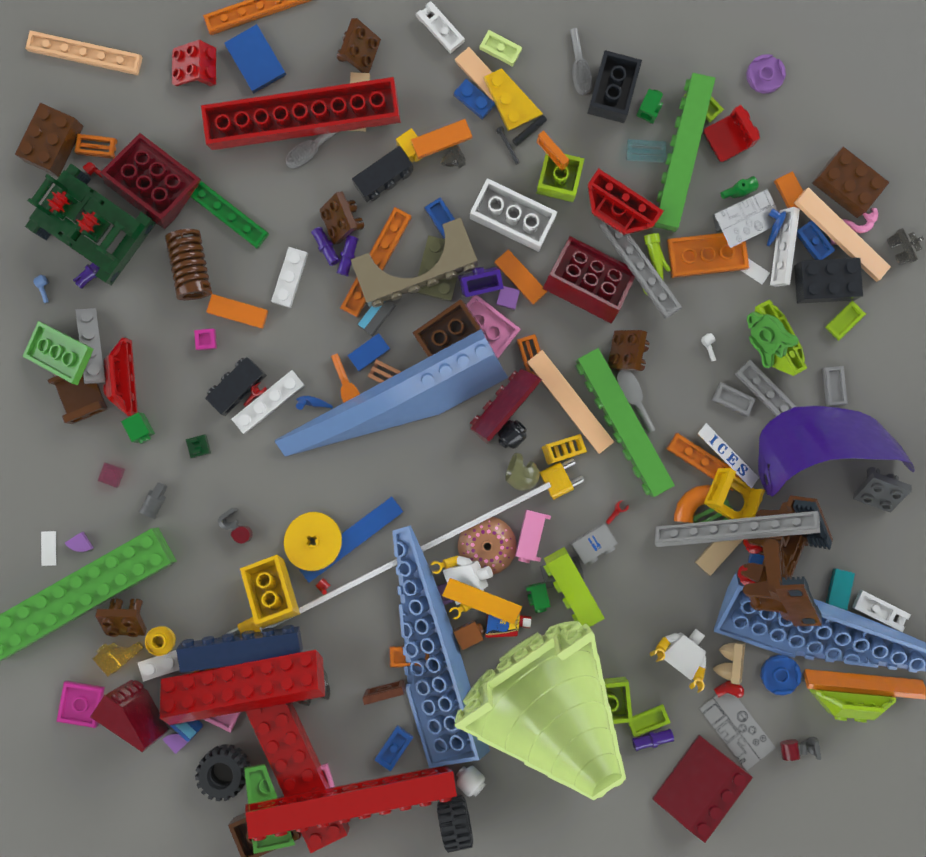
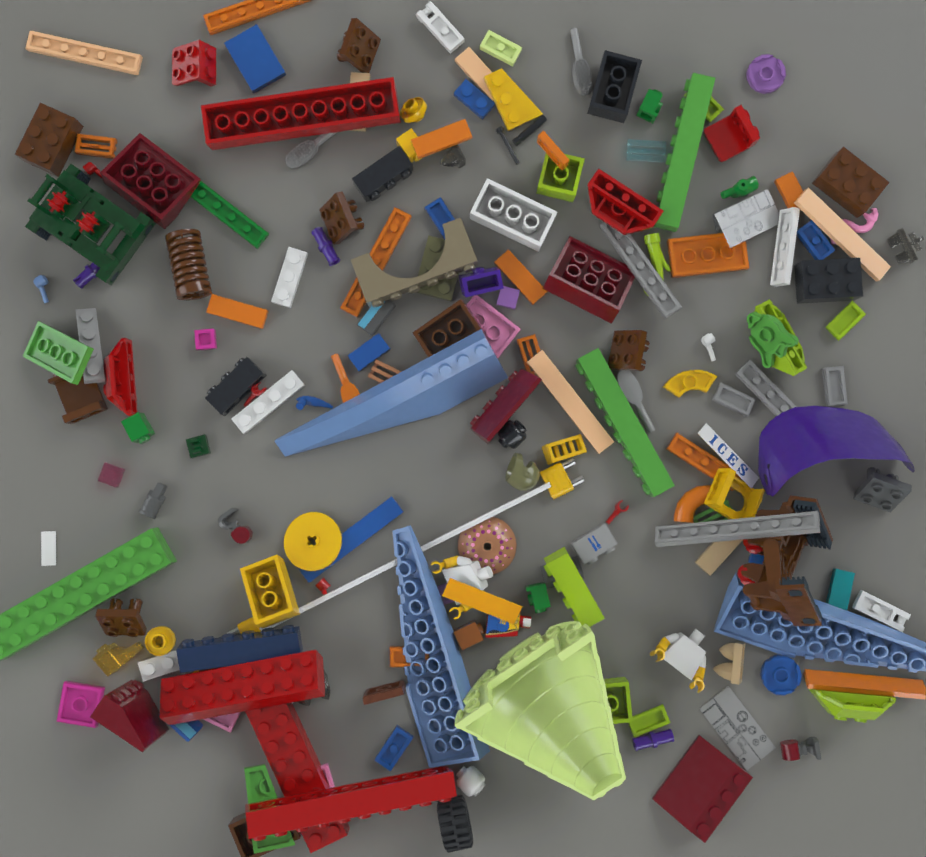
medium lavender tile [65,532,93,552] -> none
medium lavender tile [162,733,188,754] -> none
black tyre [195,744,250,802] -> none
dark purple pin [336,235,359,276] -> none
bright pink brick [515,510,551,563] -> none
red arm [713,681,744,698] -> none
white sticker [741,259,770,284] -> none
blue bar [767,209,786,246] -> none
none -> yellow plate [400,97,427,123]
none -> yellow tile [663,370,717,398]

